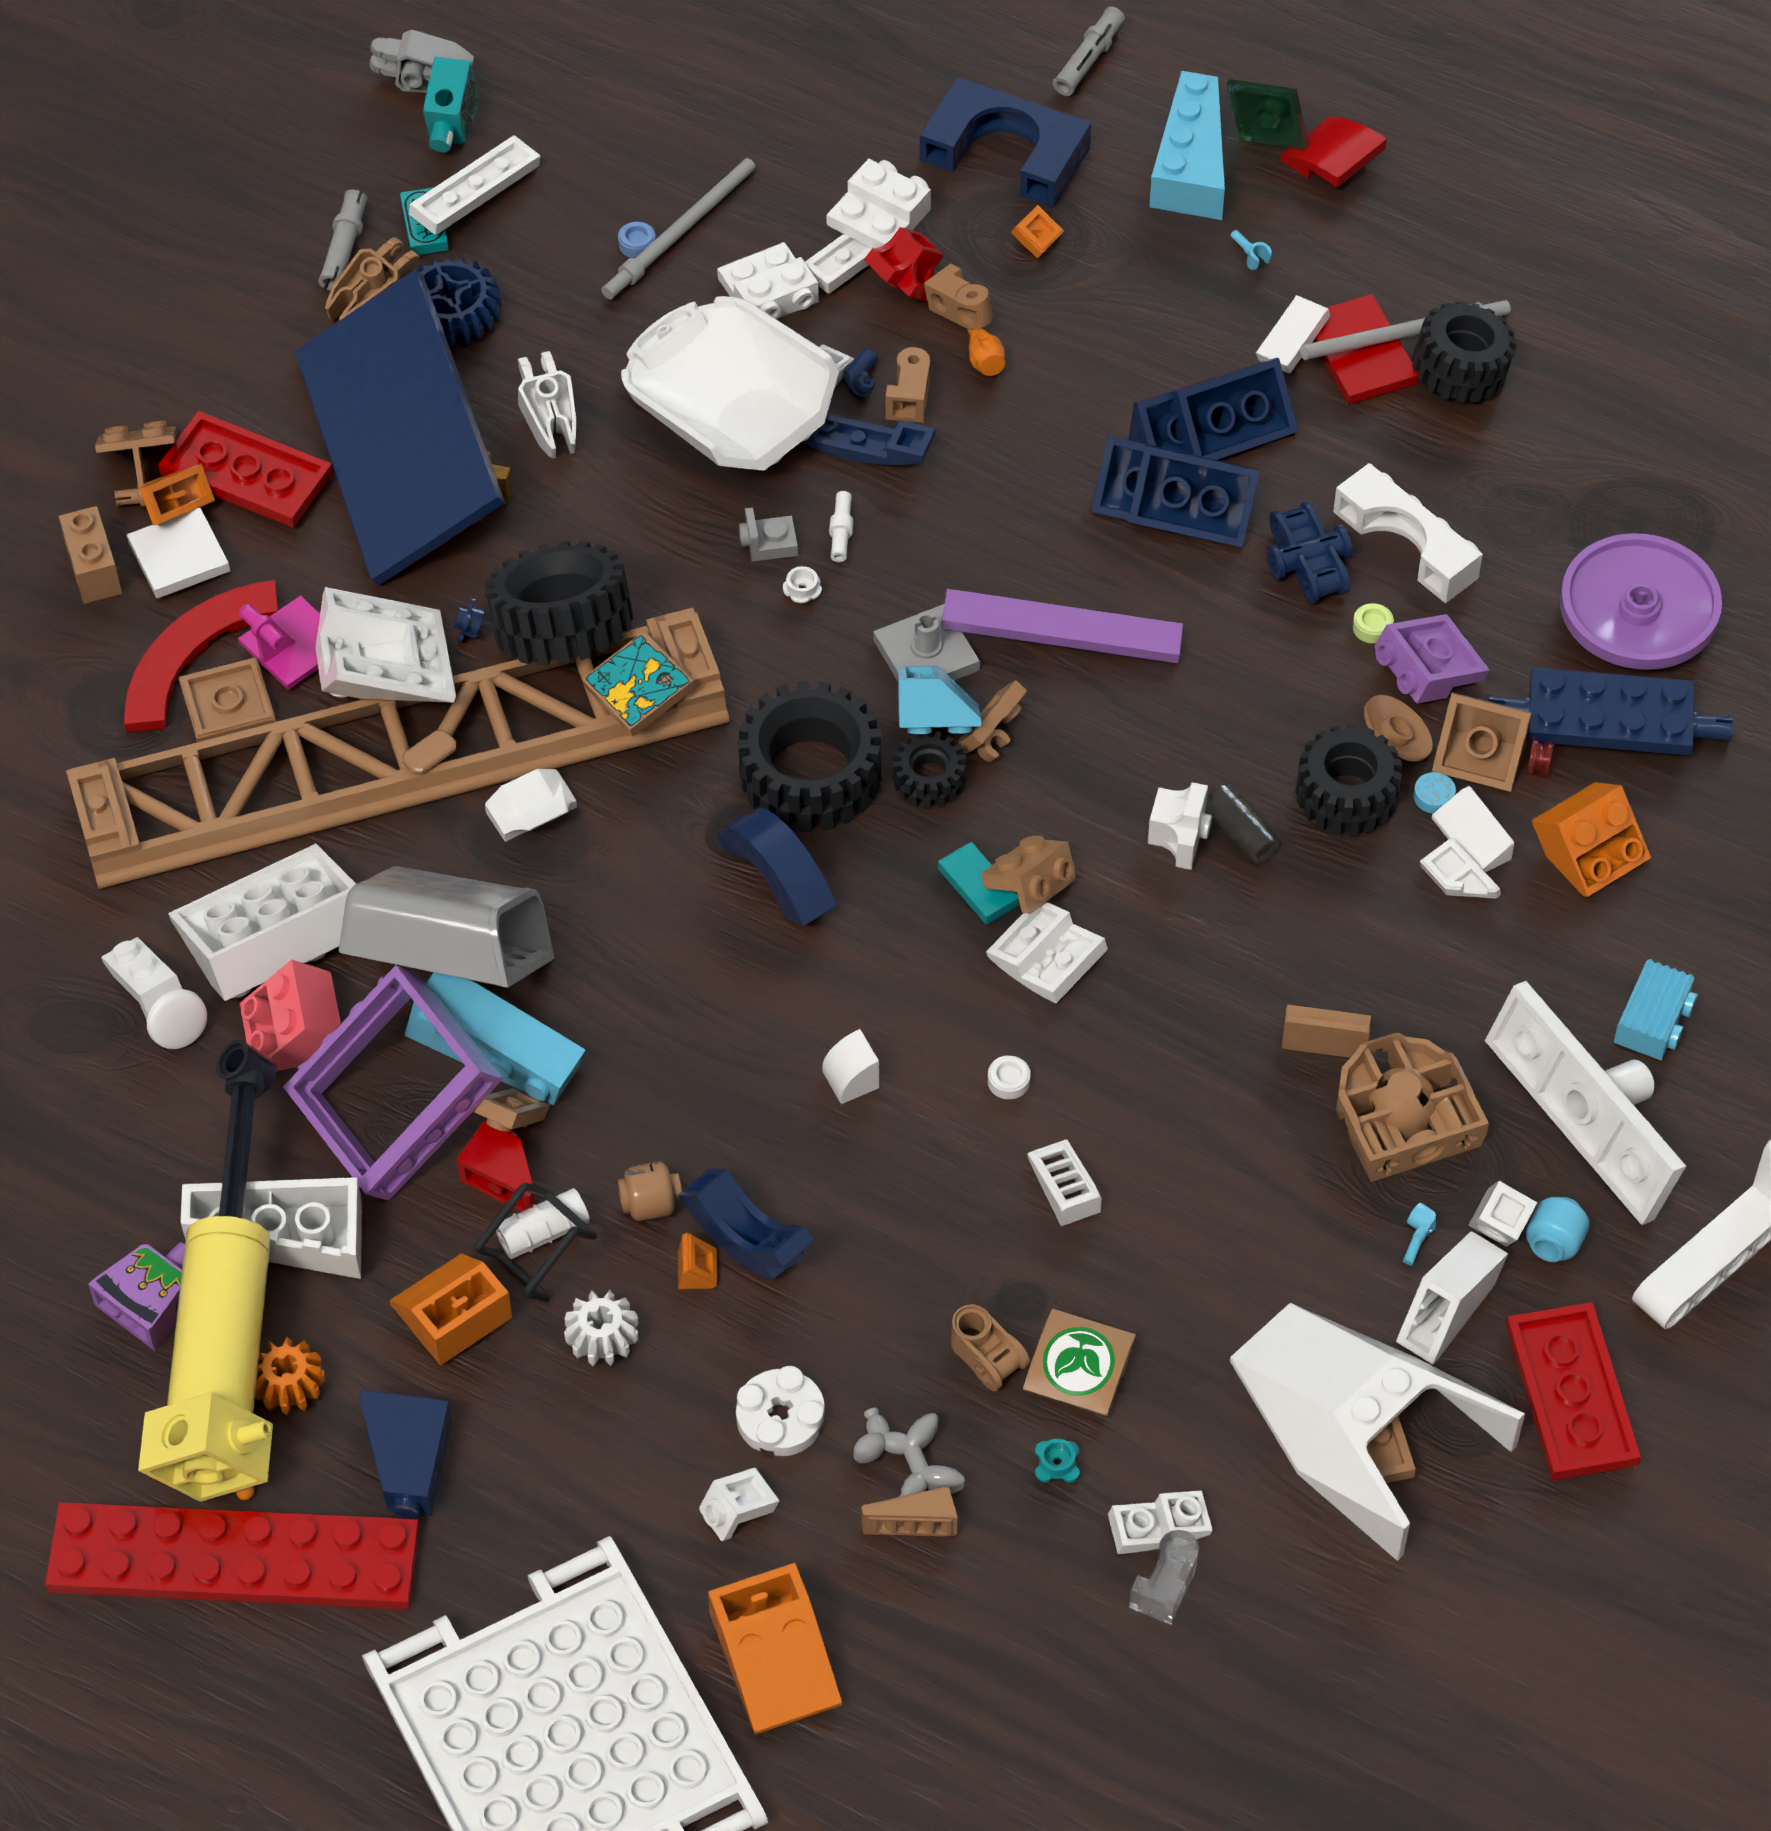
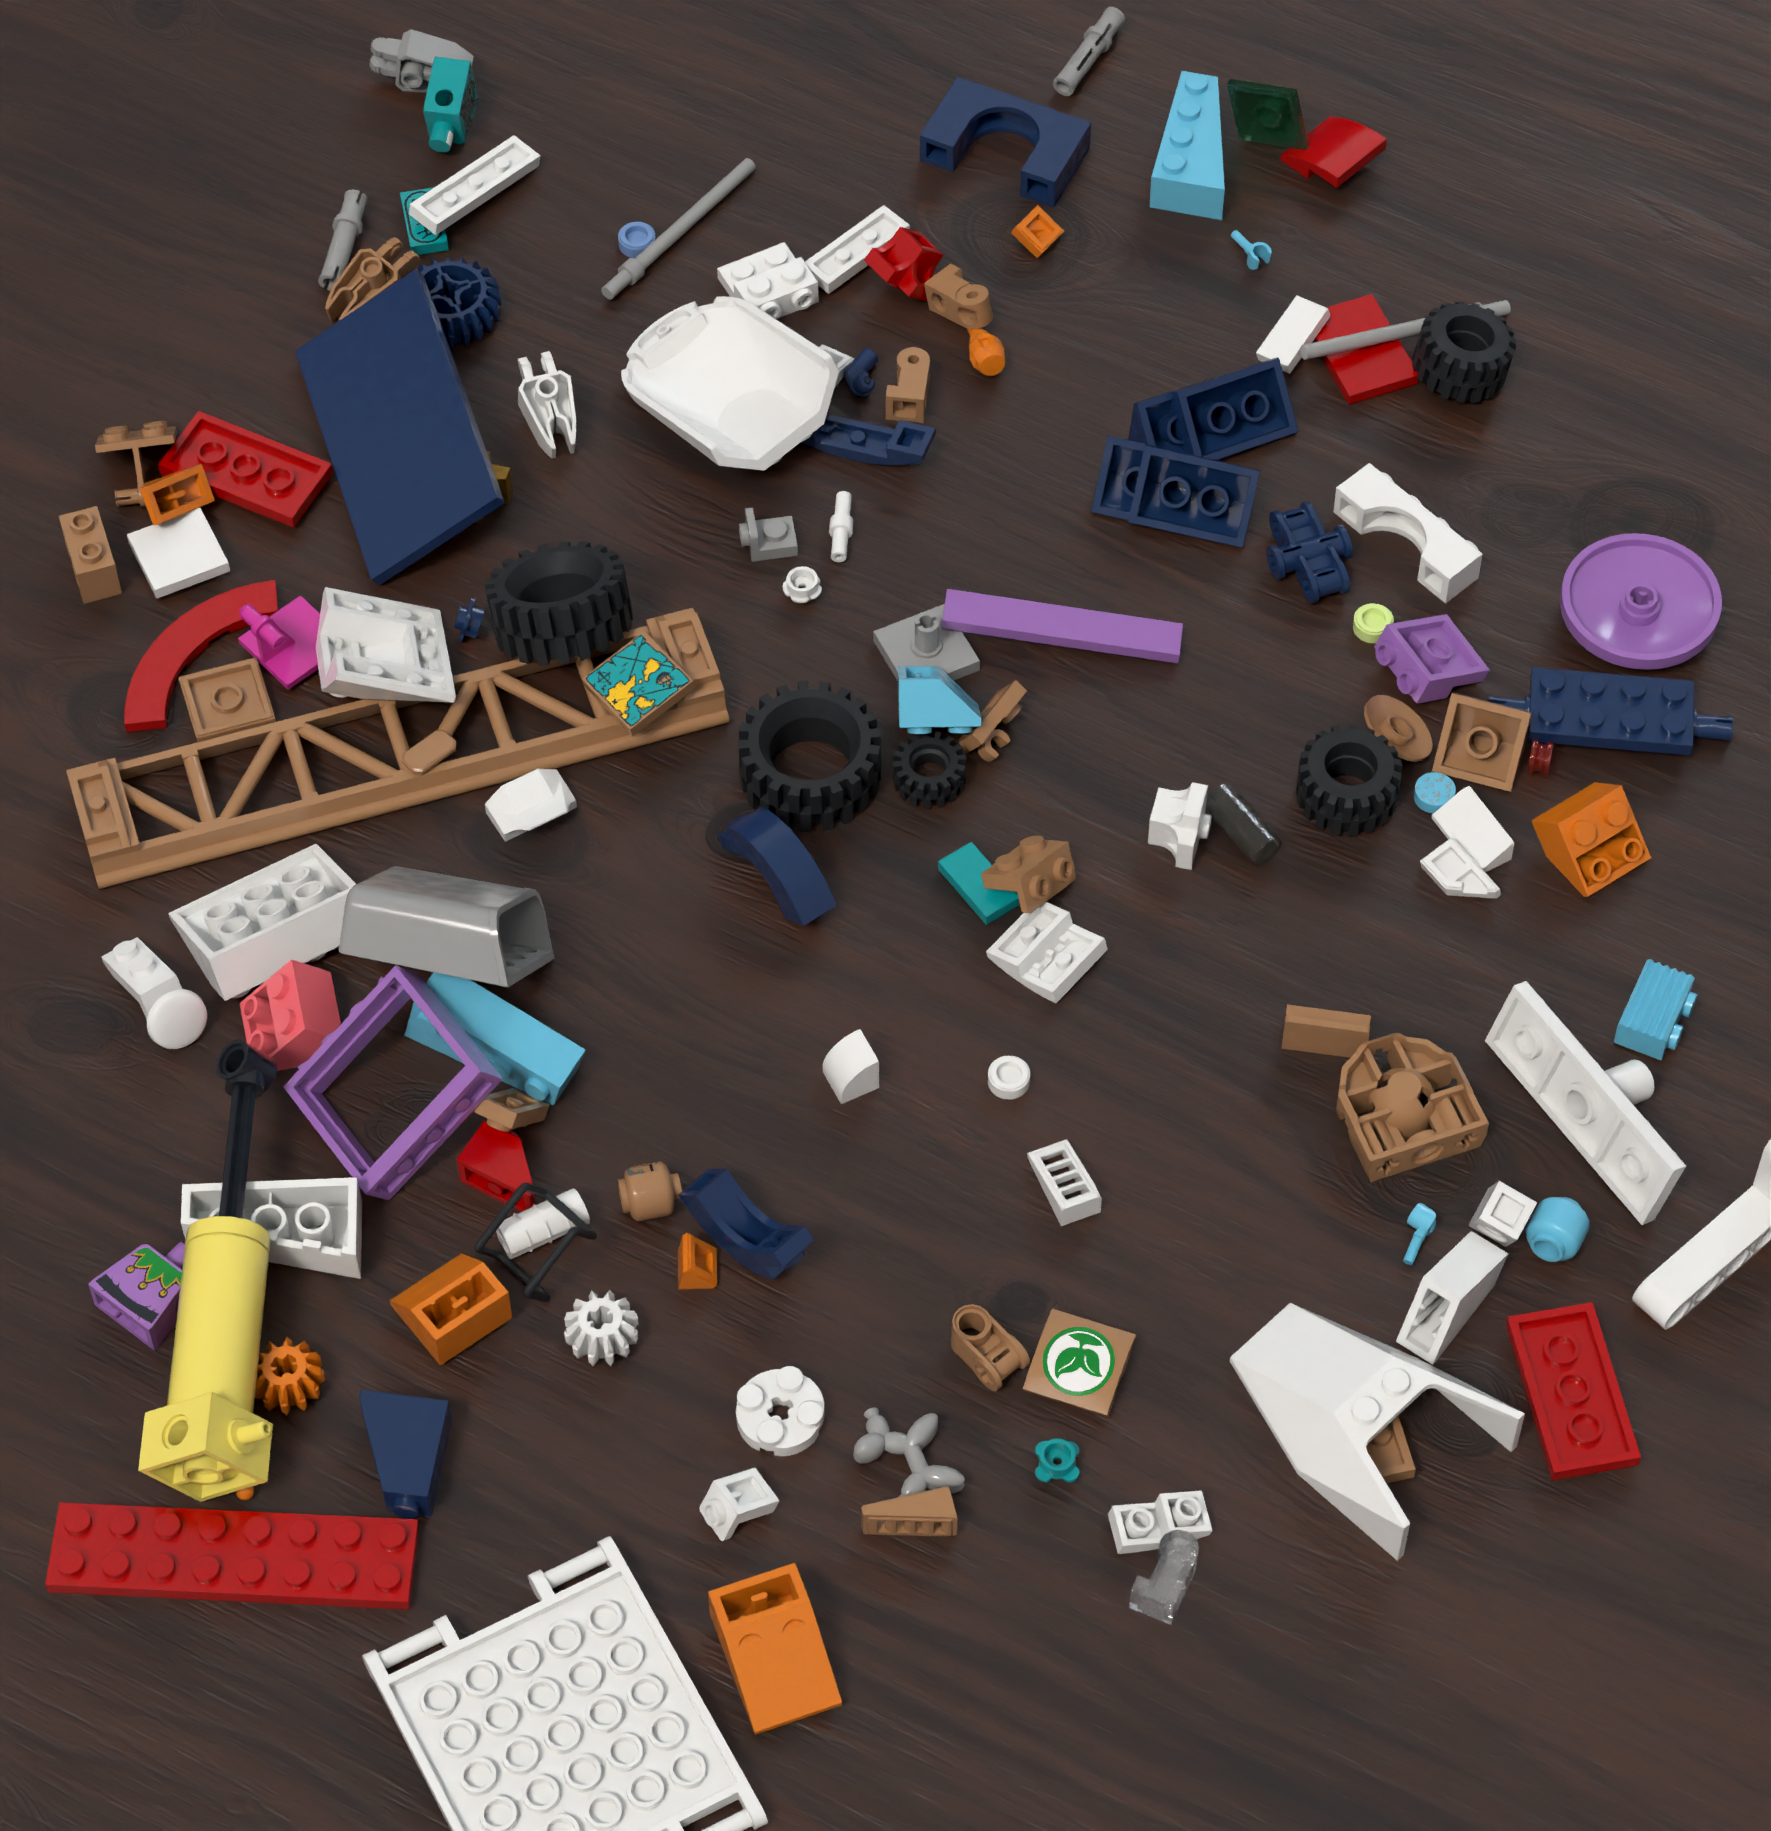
white plate [827,159,931,248] -> none

